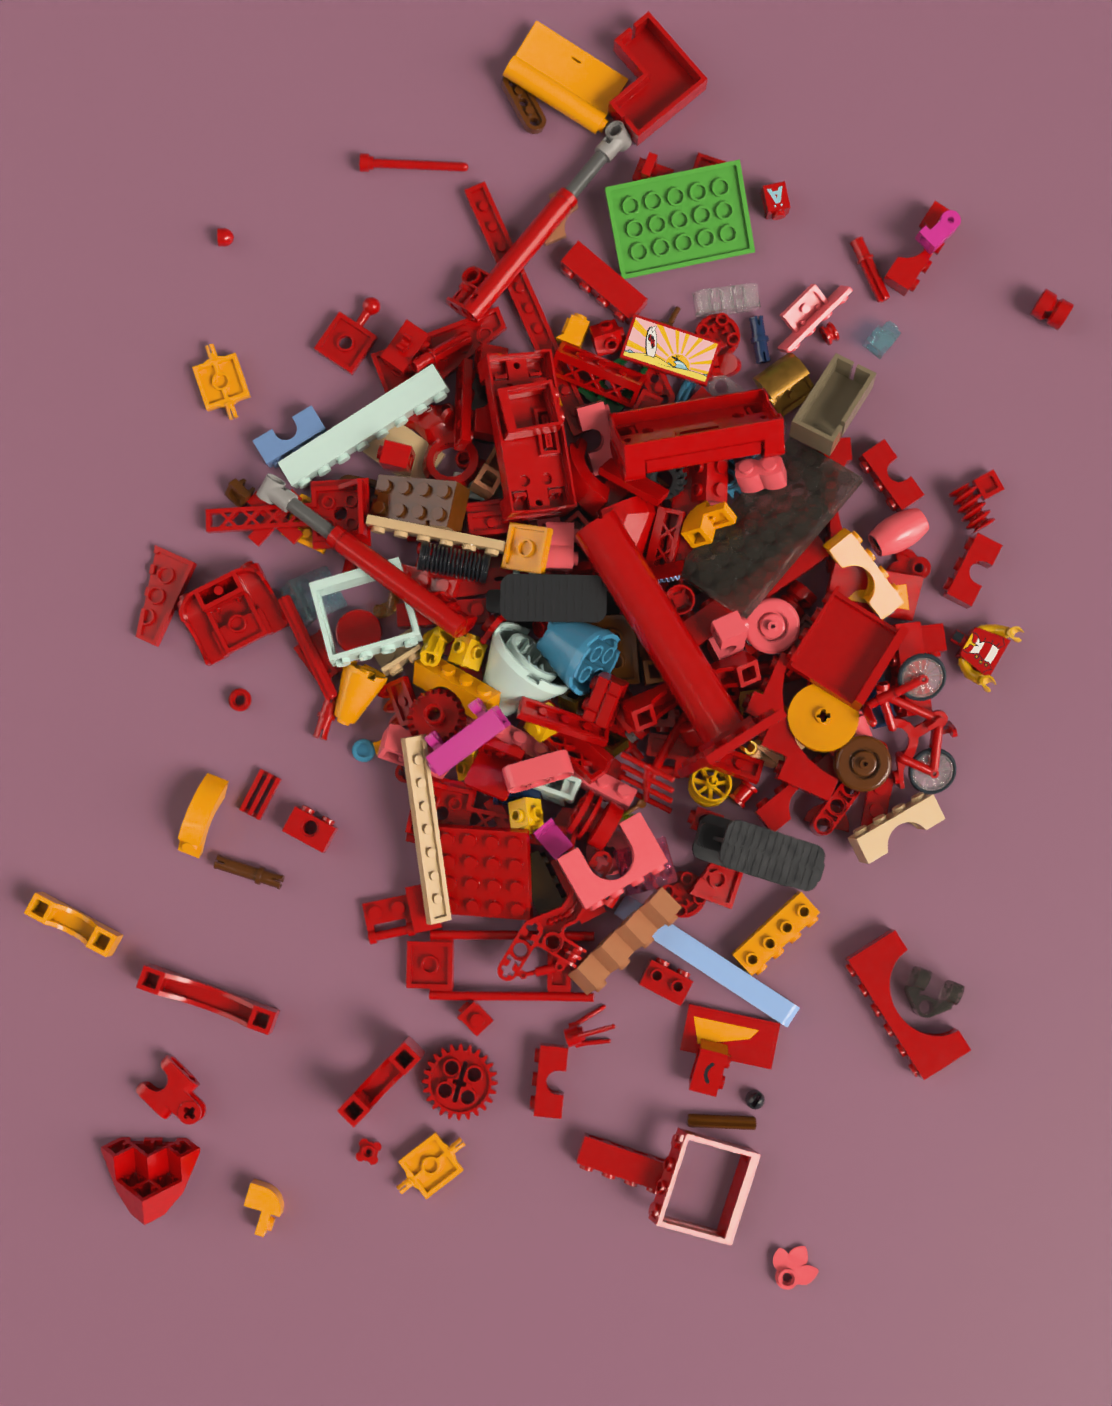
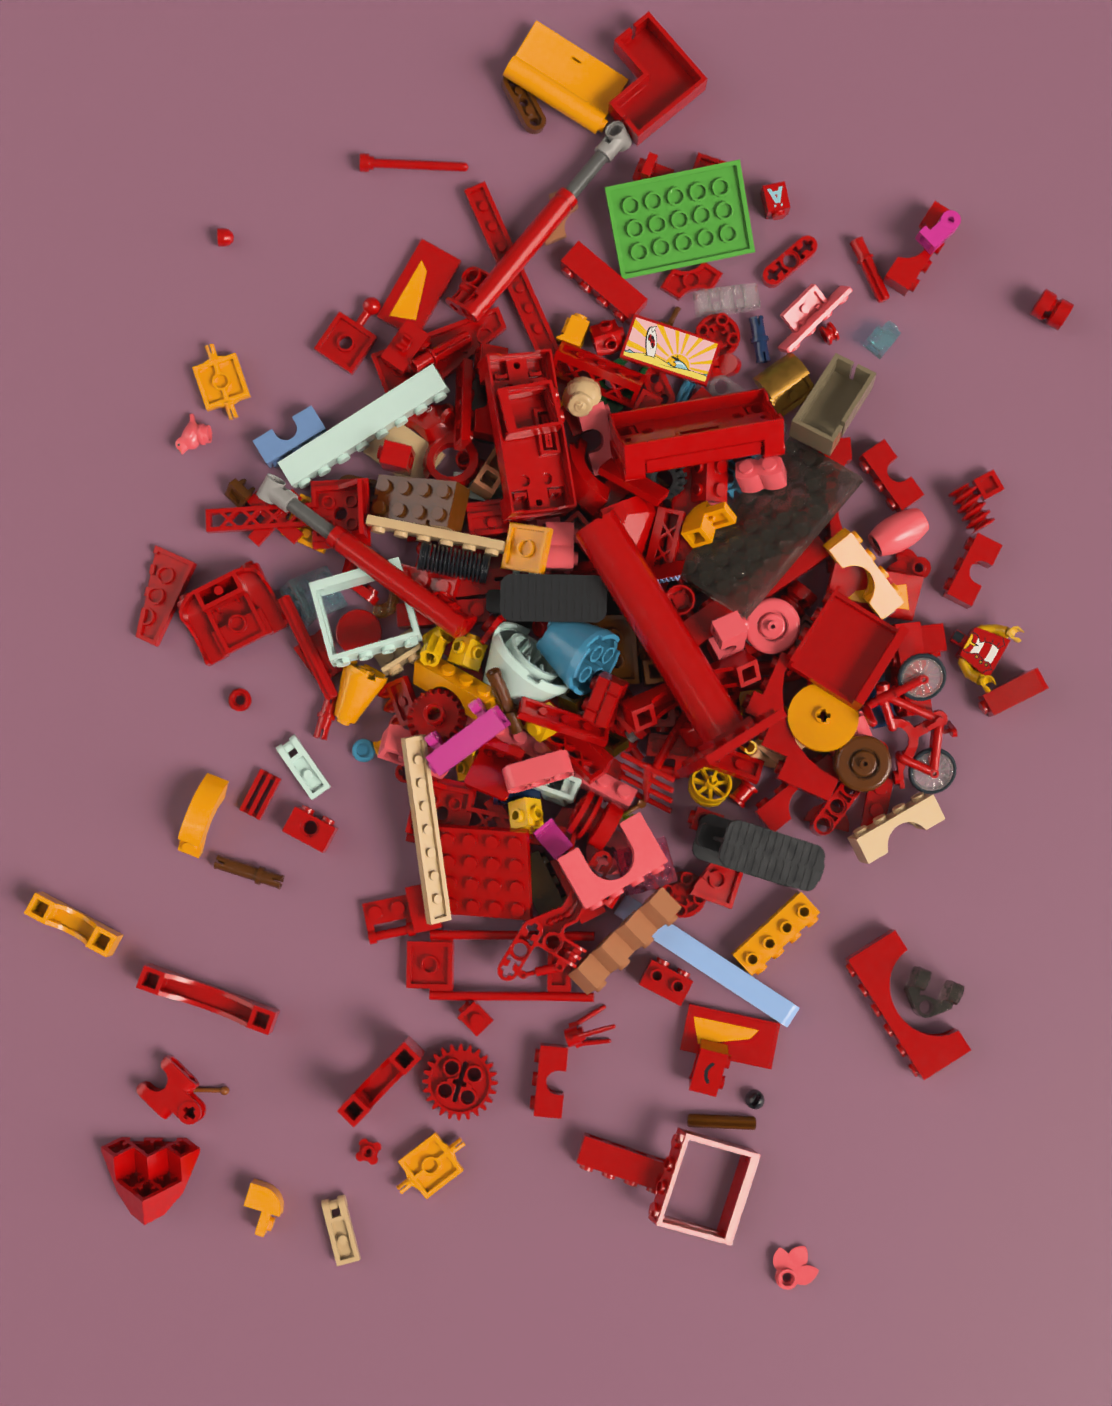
none -> coral animal [175,414,212,454]
none -> dark orange hinge [193,1086,229,1095]
none -> light aqua plate [276,734,331,800]
none -> tan plate [321,1194,361,1266]
none -> red plate [351,584,380,606]
none -> red tile [377,239,462,330]
none -> reddish brown pin [485,667,524,734]
none -> tan hair [562,376,602,417]
none -> red tile [660,262,723,301]
none -> red beam [762,235,818,288]
none -> red slope [978,667,1049,717]

